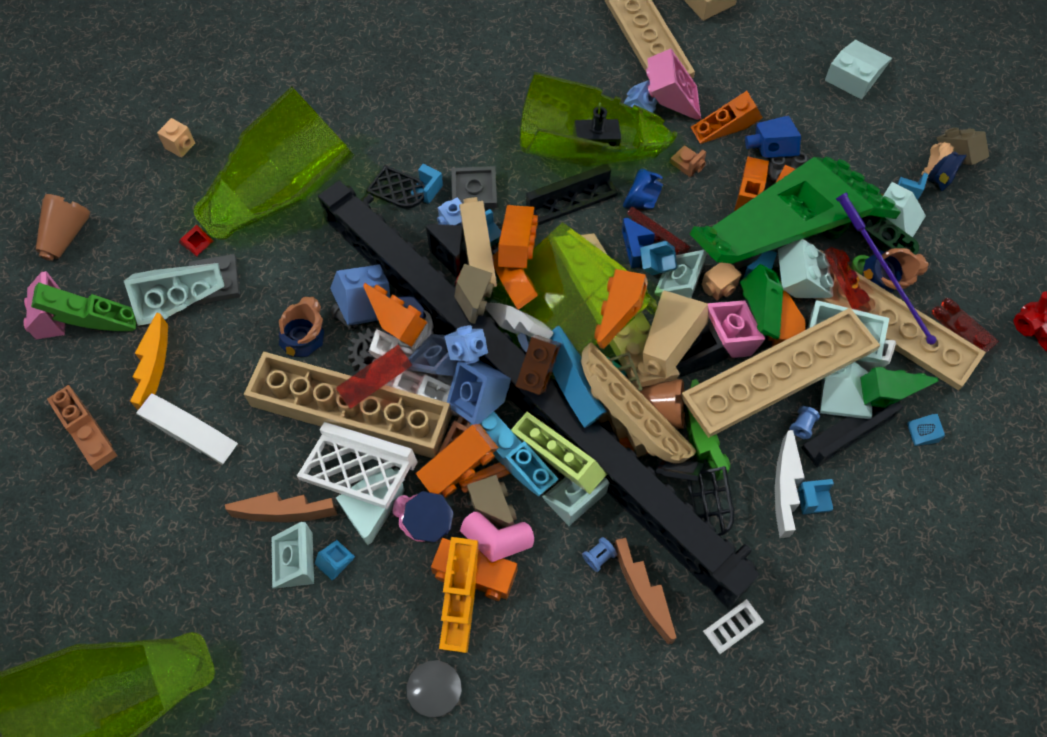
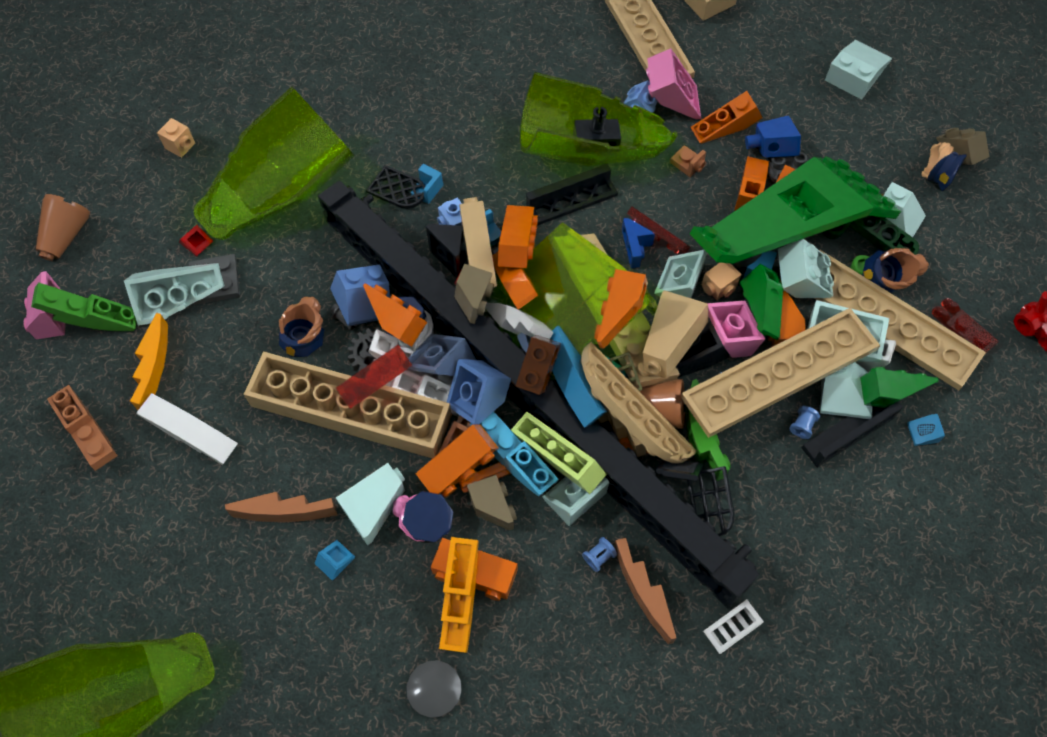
light aqua slope [272,522,314,589] -> none
white fence [297,422,418,509] -> none
light blue brick [445,325,488,364] -> none
dark grey plate [451,166,497,208] -> none
bright pink brick [460,512,534,562] -> none
blue hair [623,168,663,209] -> none
dark azure panel [640,241,677,275] -> none
white slope [775,430,804,538] -> none
dark azure panel [797,479,834,514] -> none
clear red plate [823,247,872,312] -> none
dark purple piece [836,192,937,345] -> none
dark azure panel [897,173,928,201] -> none

